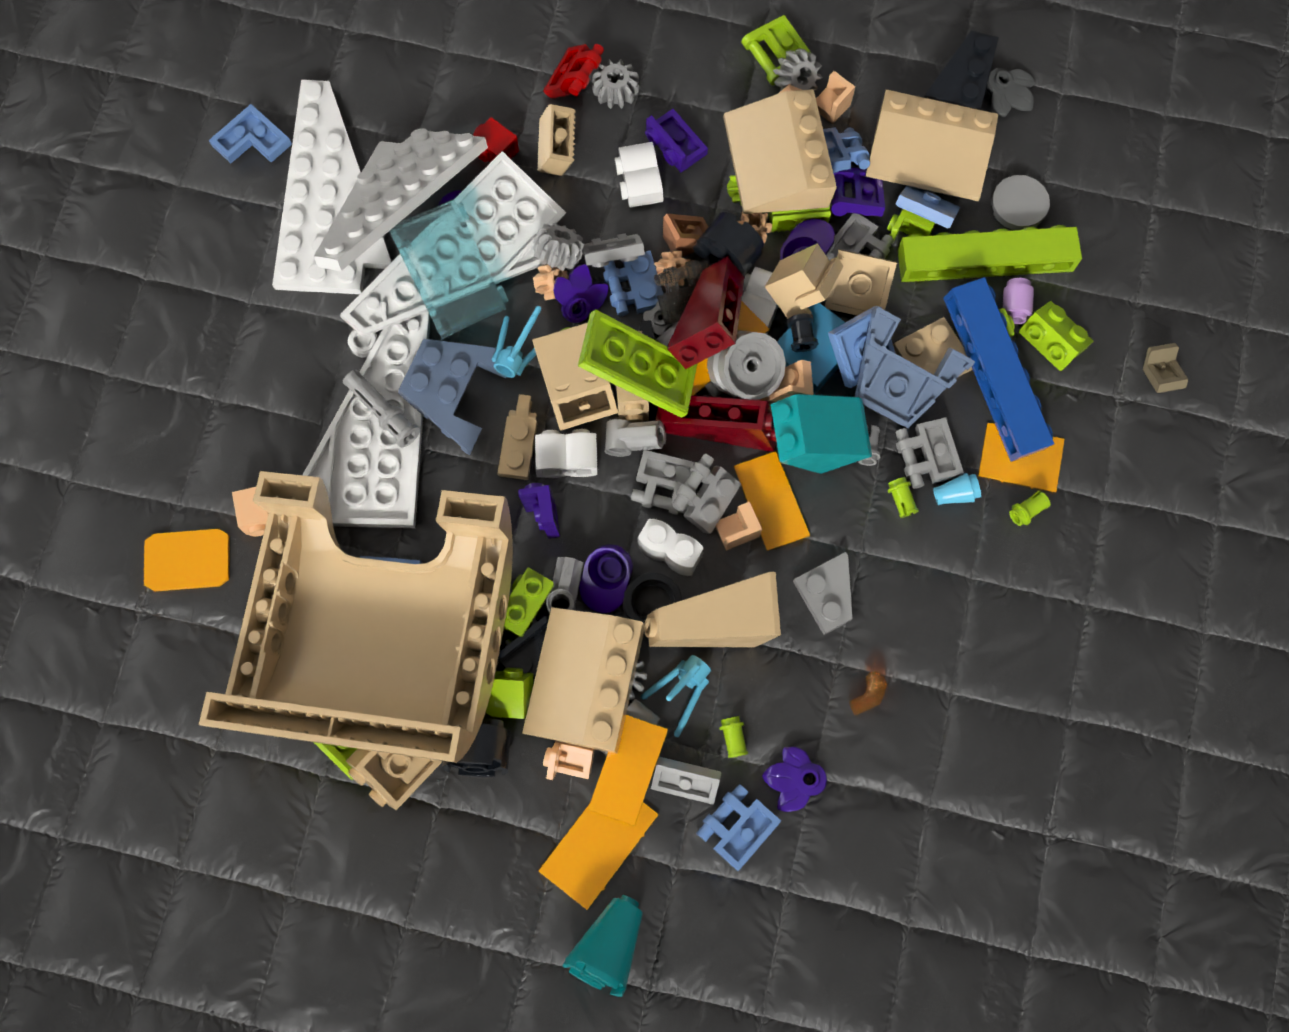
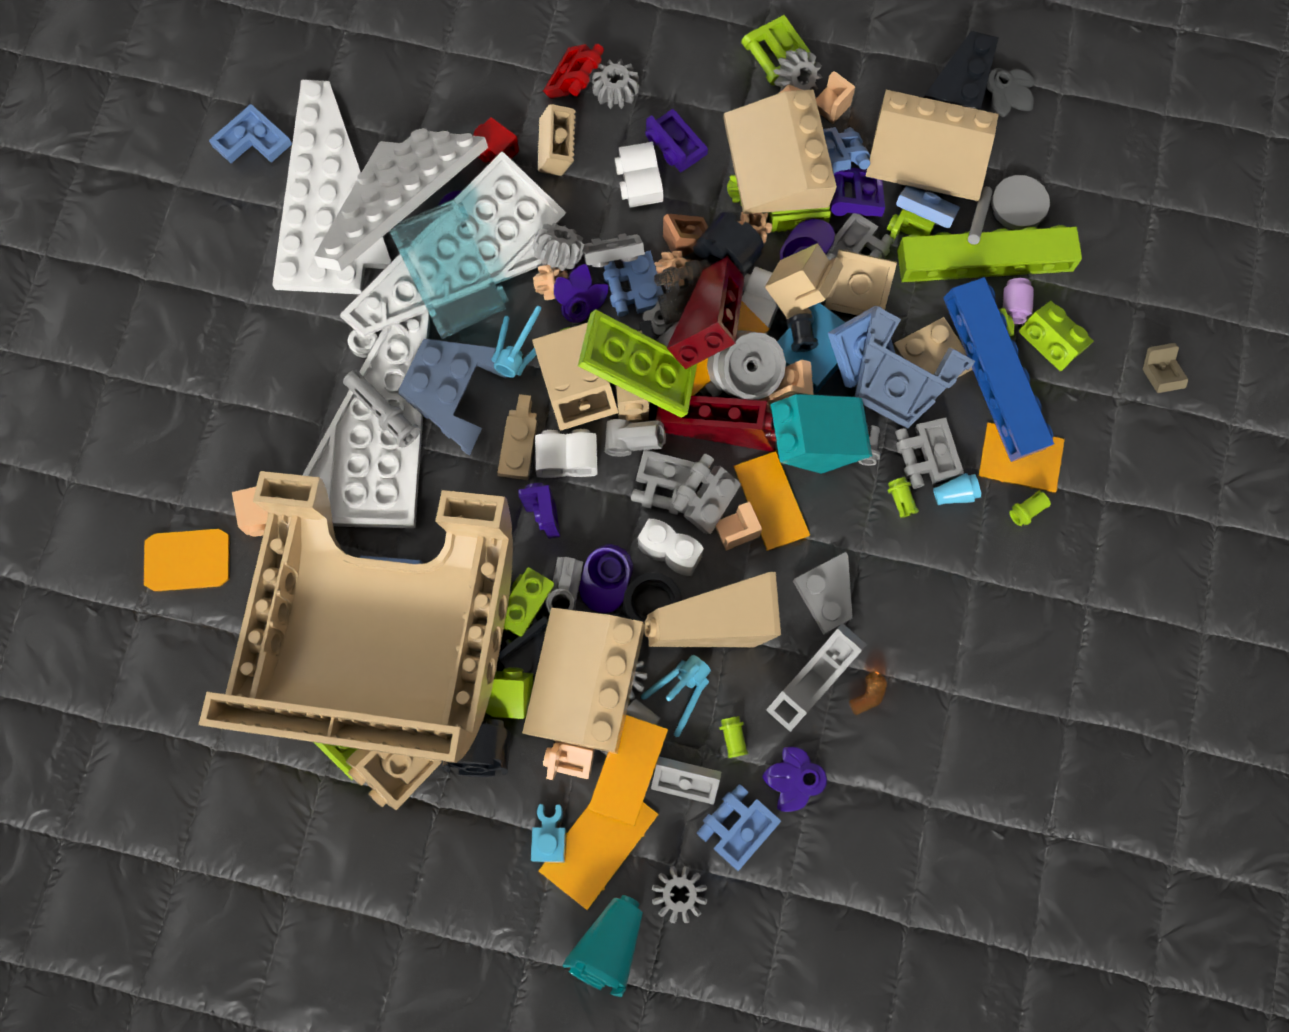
none -> medium azure plate [531,804,566,863]
none -> light grey gear [652,866,707,923]
none -> light grey arch [766,623,867,732]
none -> light grey bar [968,186,993,245]

